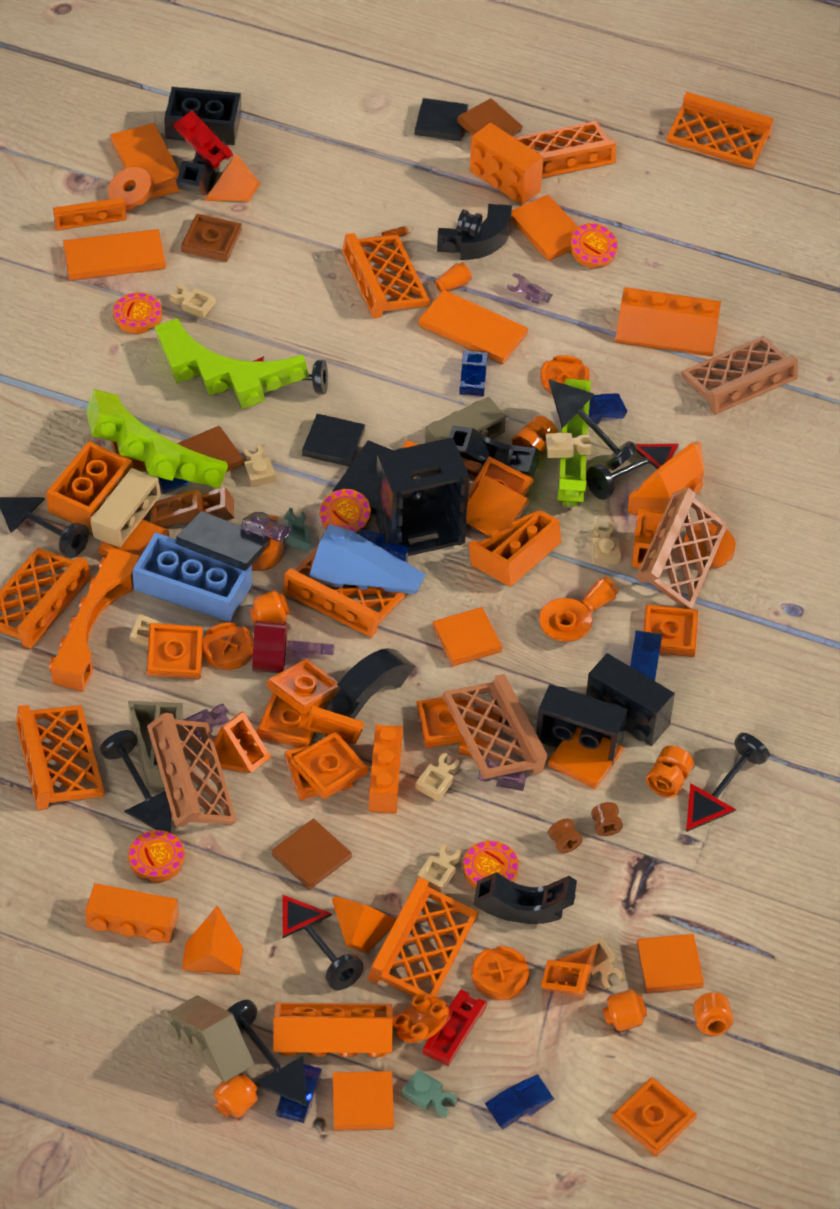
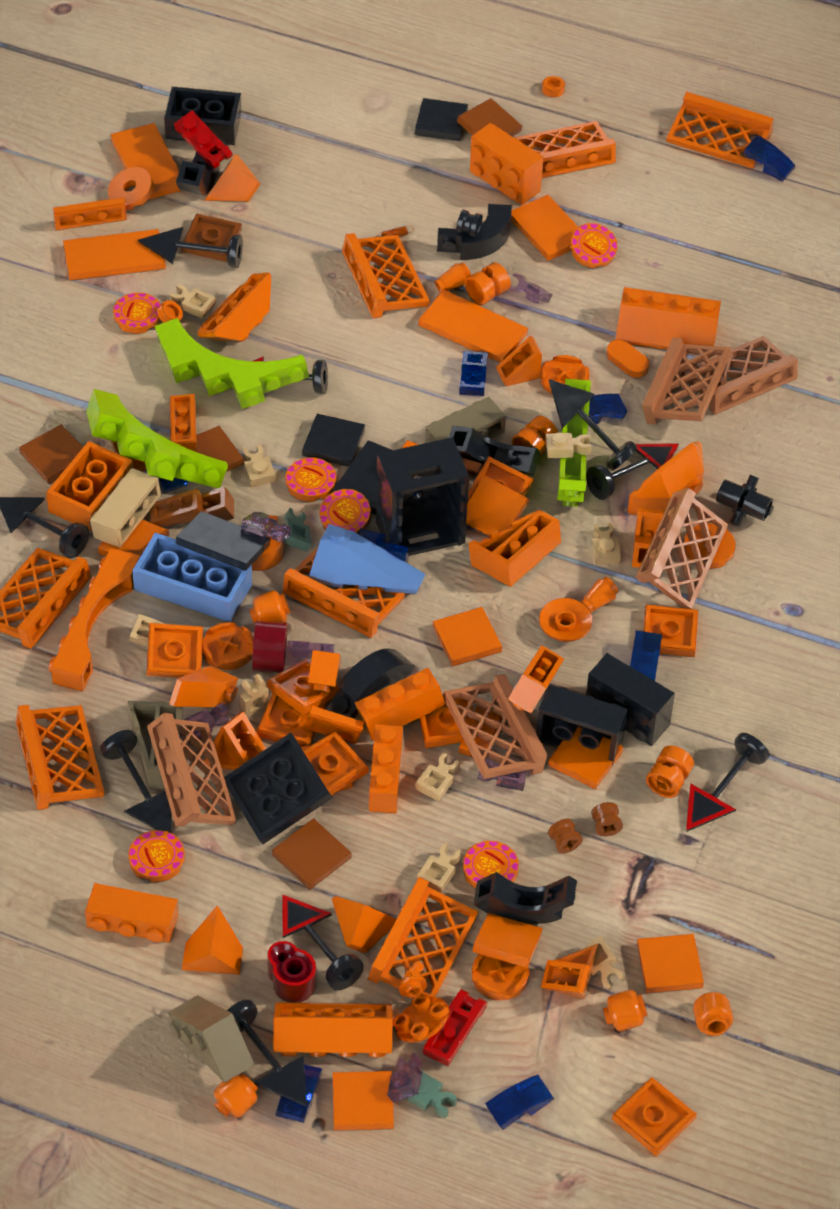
none -> dark orange tile [19,424,83,484]
none -> black piece [138,227,243,269]
none -> orange tile [157,300,183,323]
none -> orange slope [169,666,238,707]
none -> orange tile [170,394,197,449]
none -> orange wedge [197,272,272,342]
none -> black plate [224,733,333,844]
none -> tan plate [240,674,269,717]
none -> dark red piece [267,941,316,1003]
none -> orange tile [285,457,337,502]
none -> orange slope [308,650,342,692]
none -> orange brick [355,668,445,741]
none -> plate [387,1052,422,1103]
none -> orange plate [398,961,427,998]
none -> orange wheel [465,262,511,306]
none -> orange tile [472,913,543,967]
none -> orange slope [496,336,542,386]
none -> orange brick [508,645,564,714]
none -> orange tile [542,76,565,97]
none -> orange tile [607,340,649,378]
none -> nougat fence [642,337,732,424]
none -> black pin [716,475,774,526]
none -> clear blue slope [744,135,795,182]

